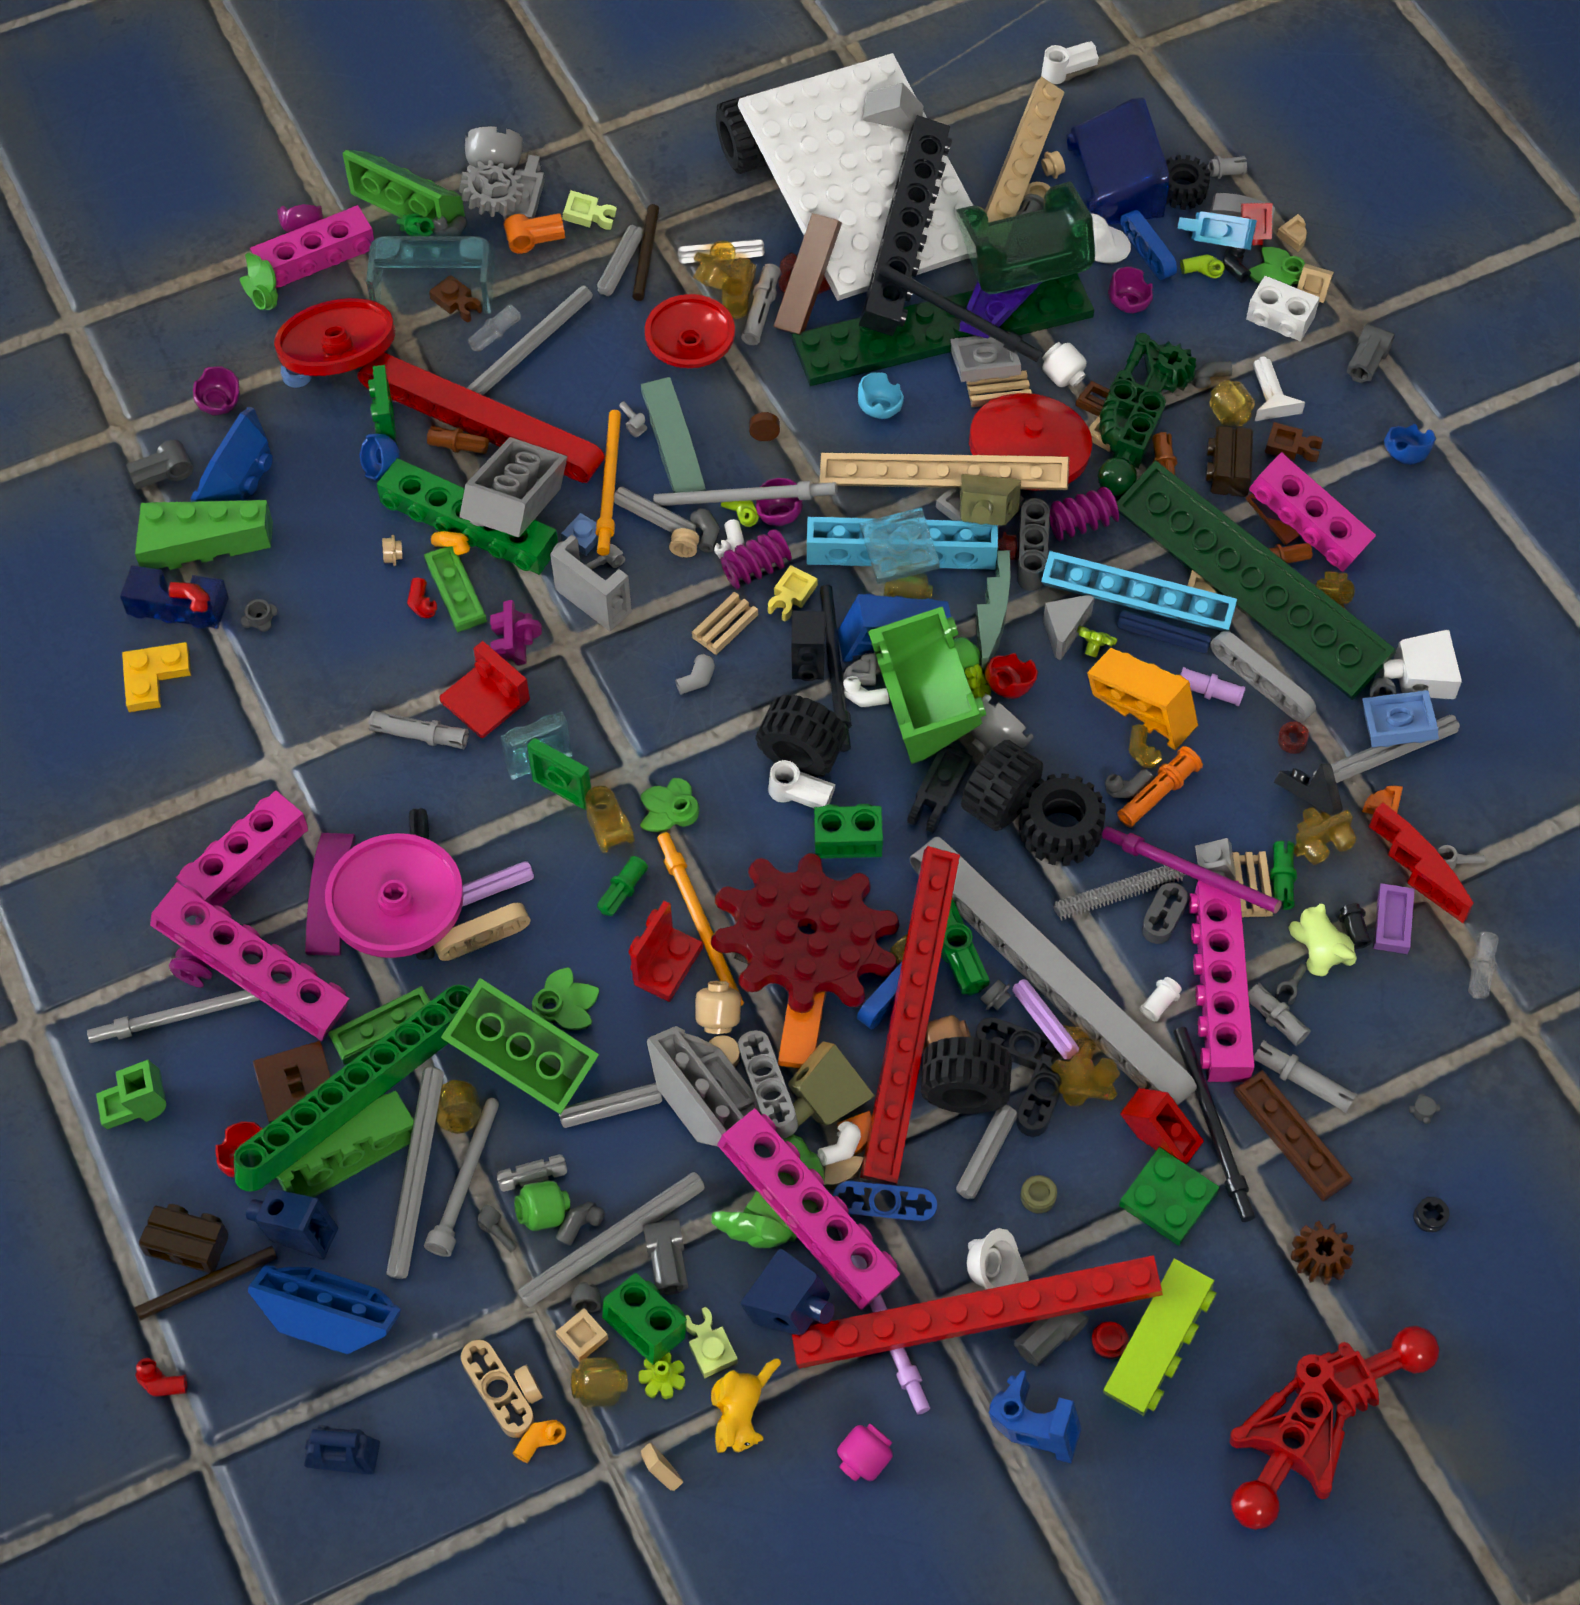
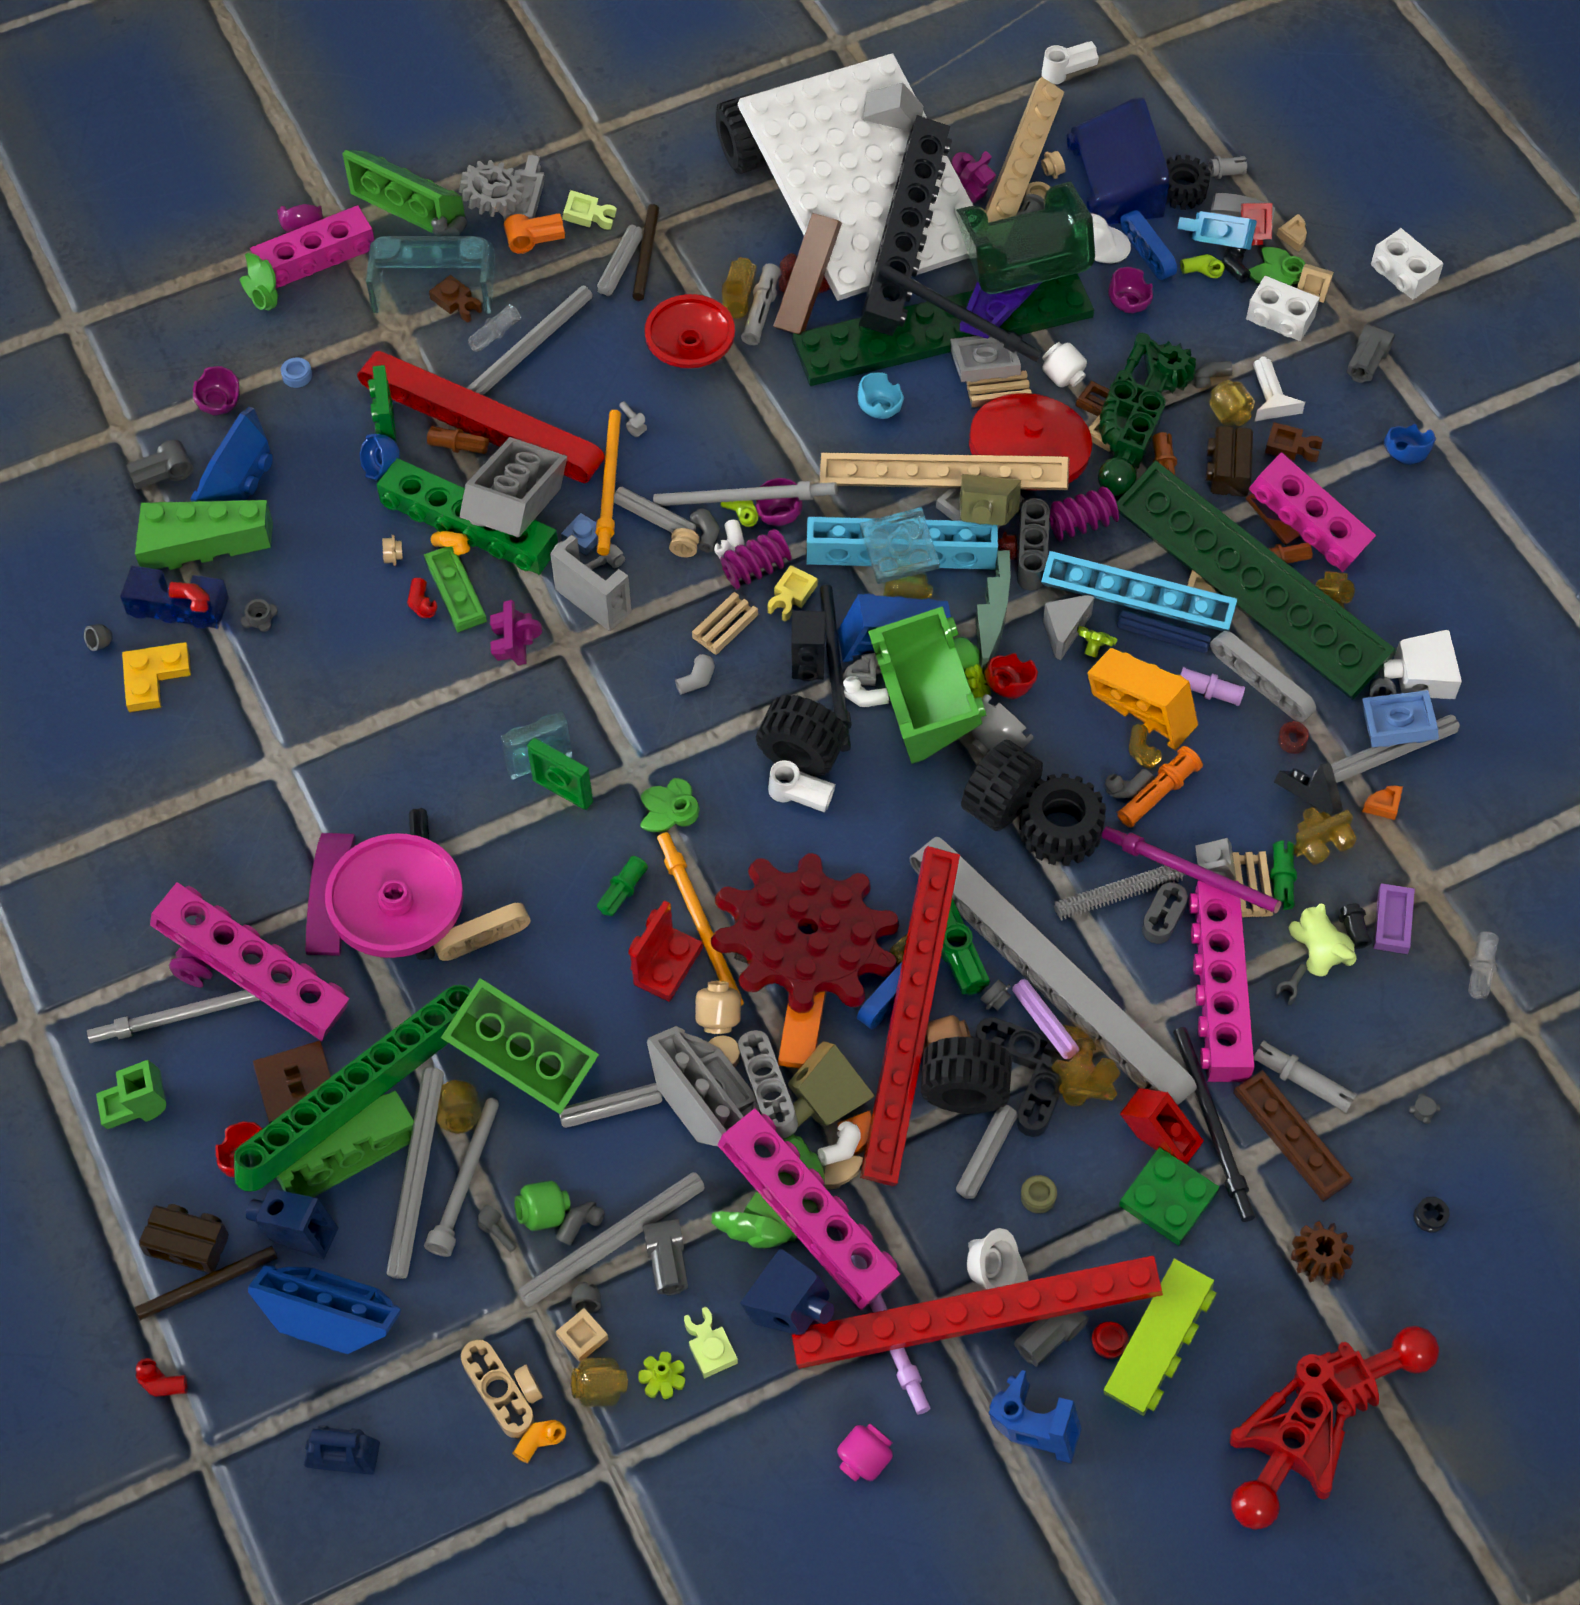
dark pink brick [176,790,308,907] -> none
red dish [274,298,396,376] -> none
bright green tile [328,986,430,1065] -> none
light grey pin [369,710,469,750] -> none
green axle [396,213,434,237] -> none
red bracket [439,641,530,738] -> none
lavender axle [462,861,534,907] -> none
light grey cylinder [465,126,523,170] -> none
light grey axle [497,1154,567,1192] -> none
bright green plate [532,967,599,1030] -> none
clear yellow piece [585,786,635,854] -> none
green brick [602,1273,687,1365] -> none
sand green slope [641,377,706,493] -> none
tan tile [641,1442,683,1491] -> none
axle [678,239,765,264] -> none
clear yellow hips [693,240,739,290] -> none
yellow animal [711,1358,781,1453] -> none
reddish brown tile [749,412,780,441] -> none
green brick [814,804,883,858] -> none
blue beam [833,1180,937,1221] -> none
black hinge [907,746,973,833] -> none
white pin [1139,977,1182,1022] -> none
light grey pin [1248,983,1311,1046] -> none
red slope [1369,802,1474,923] -> none
light grey hand [1438,845,1485,870] -> none
none -> dark grey hinge [84,624,112,651]
none -> magenta hips [951,151,997,203]
none -> white brick [1371,228,1444,300]

